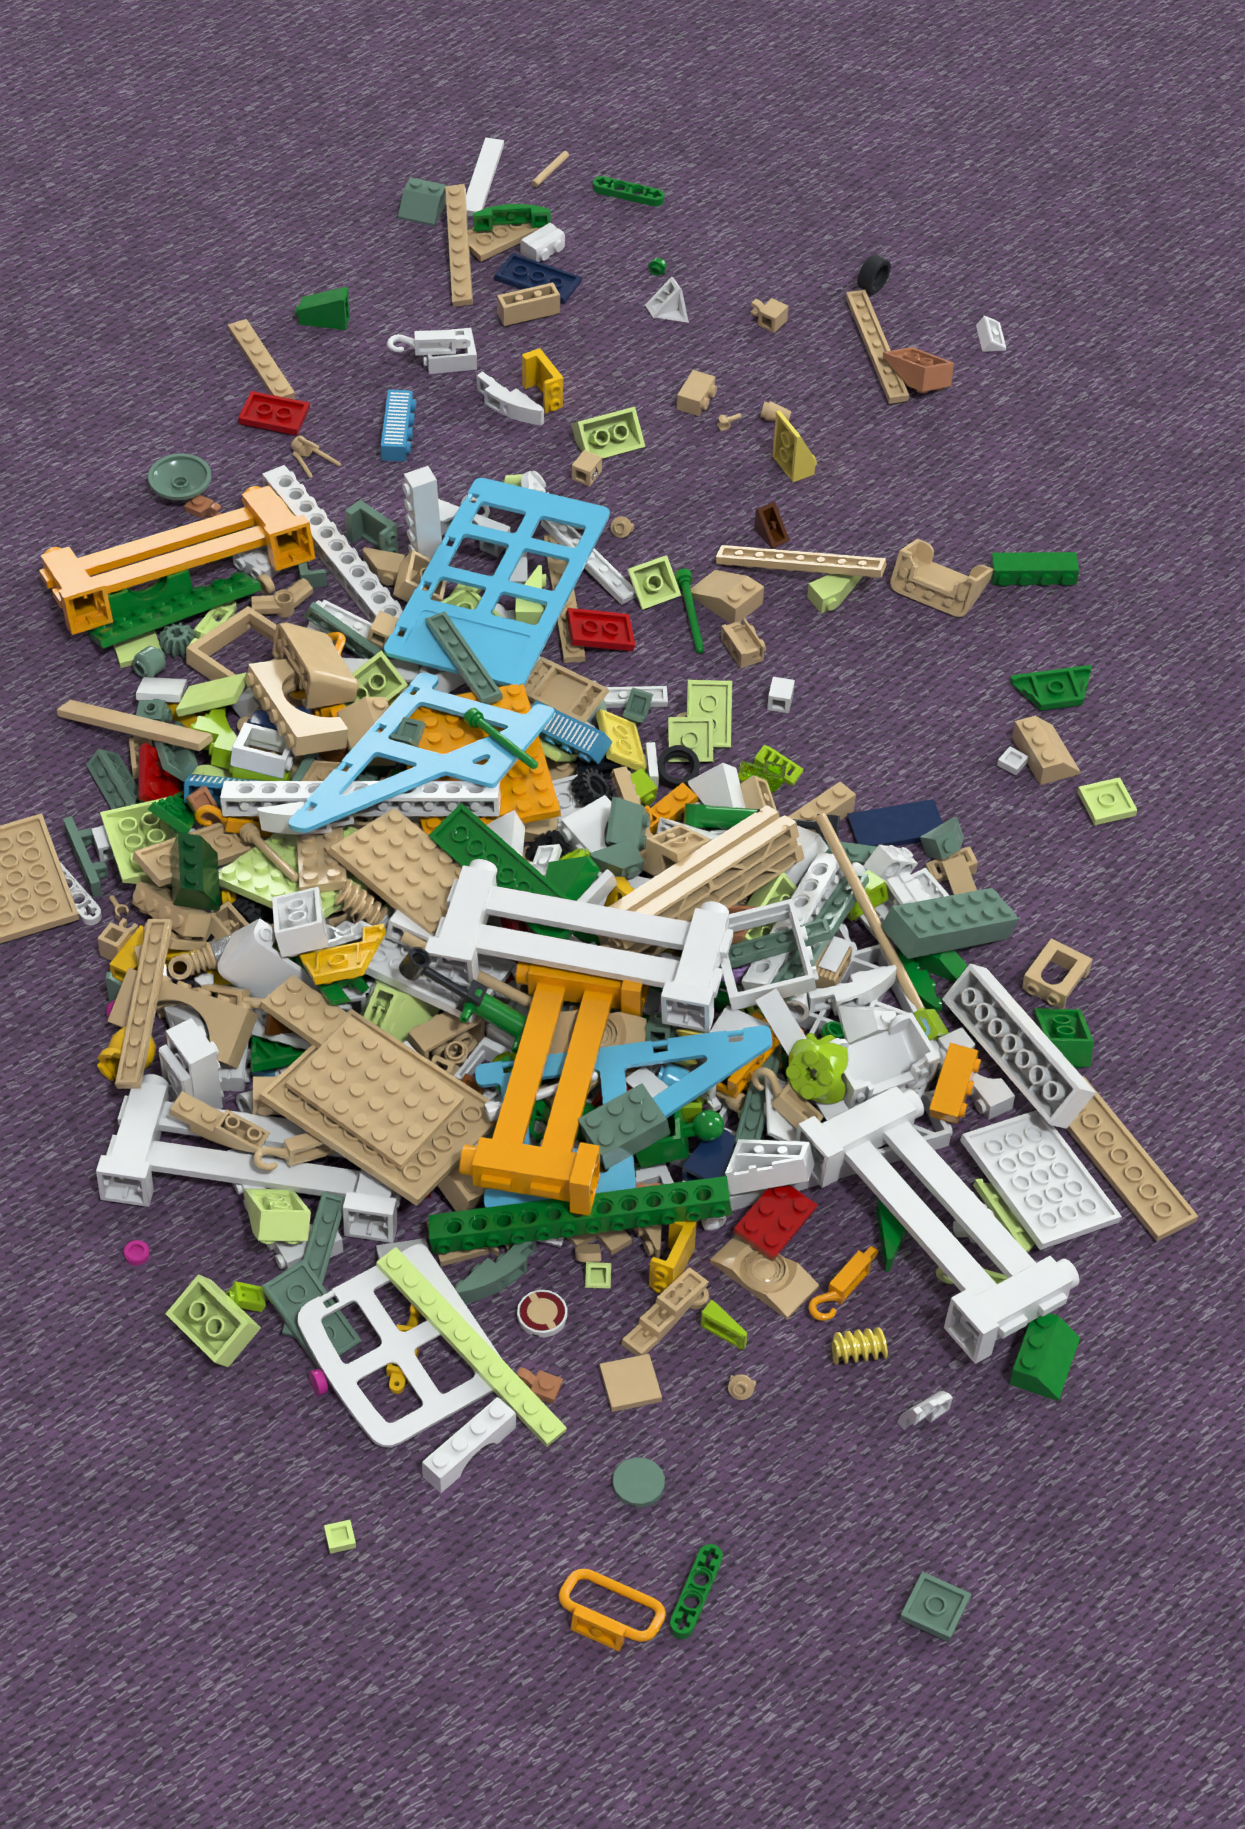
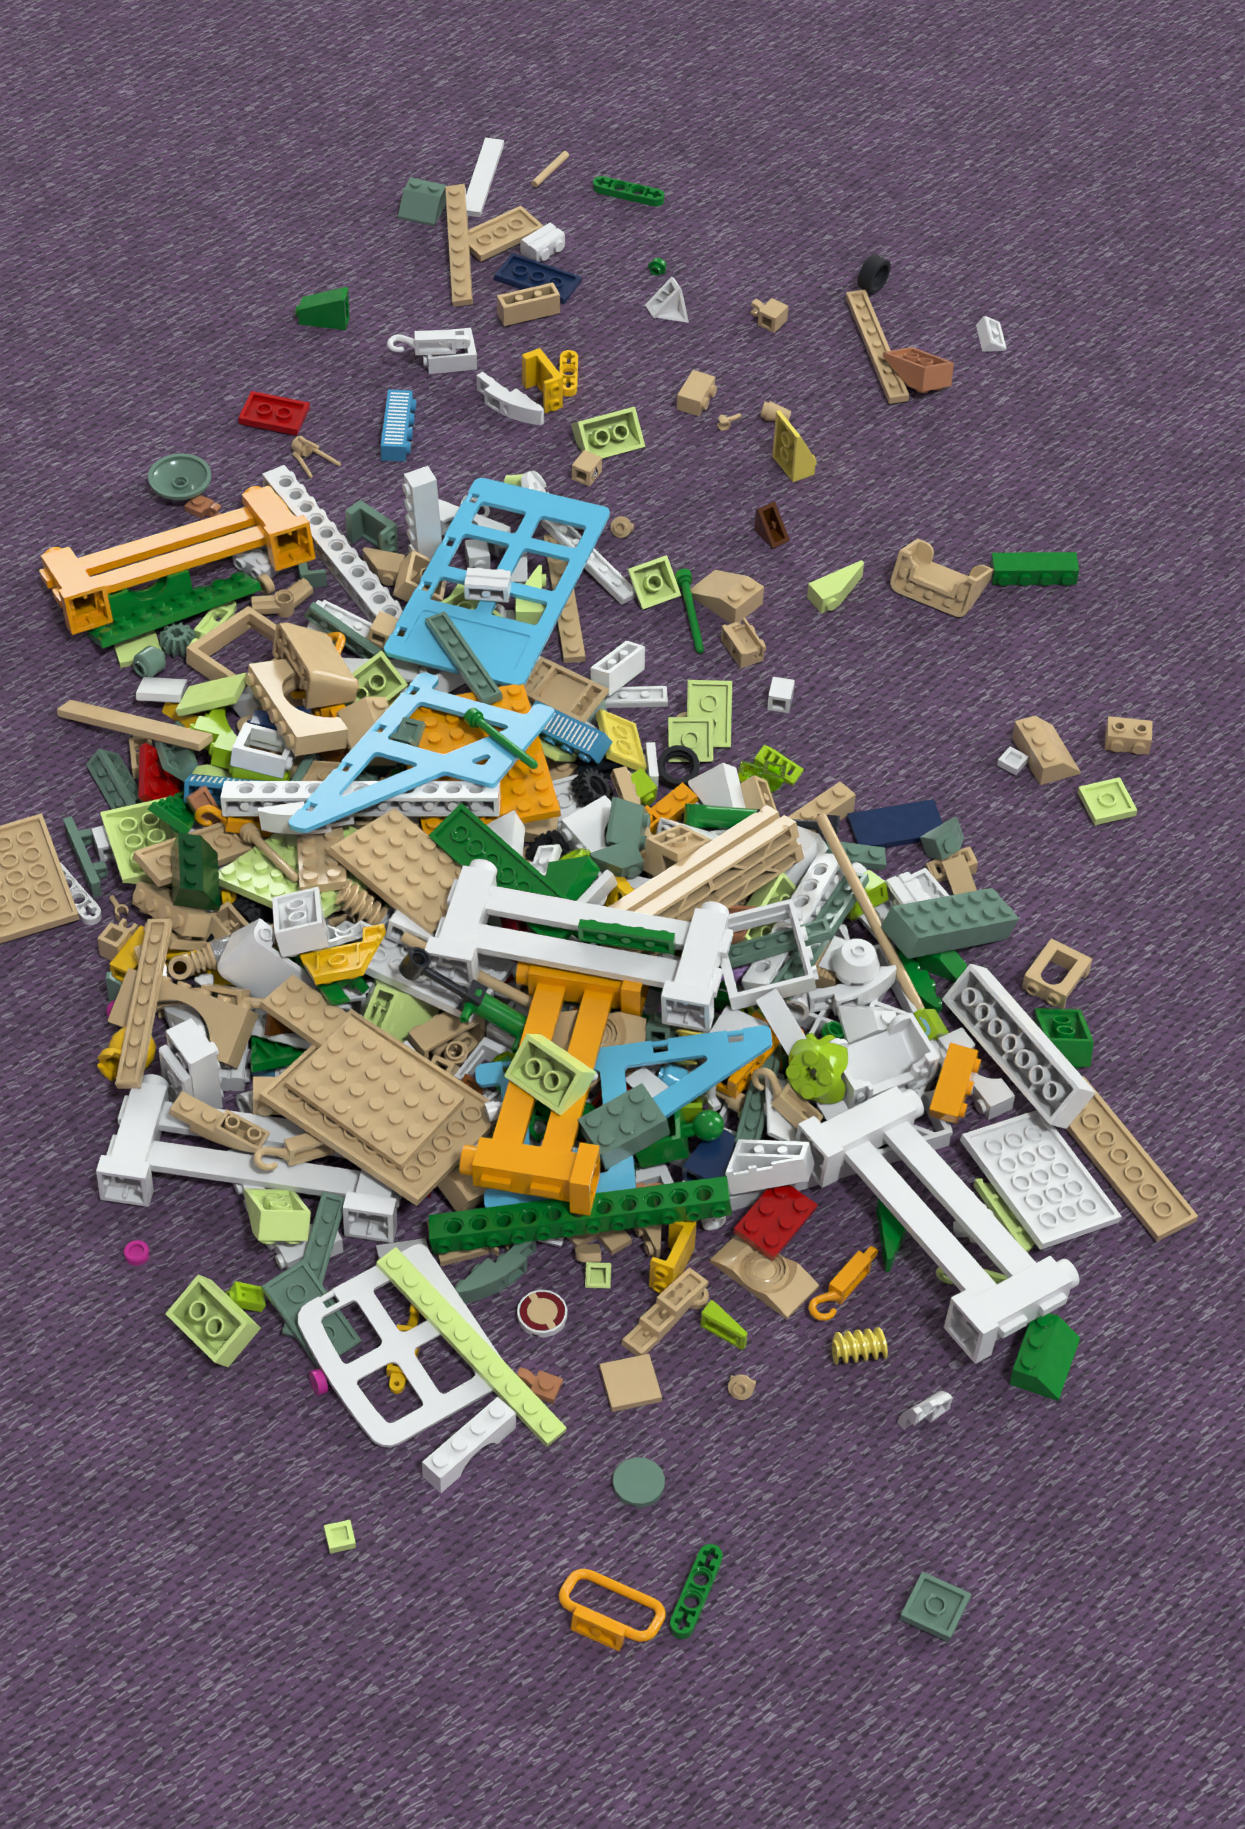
sand green brick [136,699,172,723] -> none
tan plate [228,319,295,399] -> none
green slope [473,204,551,231] -> none
red plate [565,608,636,651] -> none
sand green bracket [622,687,654,724] -> none
tan plate [716,545,886,578] -> none
white brick [863,845,918,881] -> none
green wing [1009,665,1092,710] -> none
none -> white brick [464,567,511,603]
none -> white brick [465,539,490,569]
none -> yellowish green slope [504,1034,597,1115]
none -> yellow beam [560,350,578,397]
none -> green plate [578,919,676,955]
none -> white brick [591,641,645,696]
none -> white cone [833,939,880,986]
none -> tan brick [1105,716,1152,755]

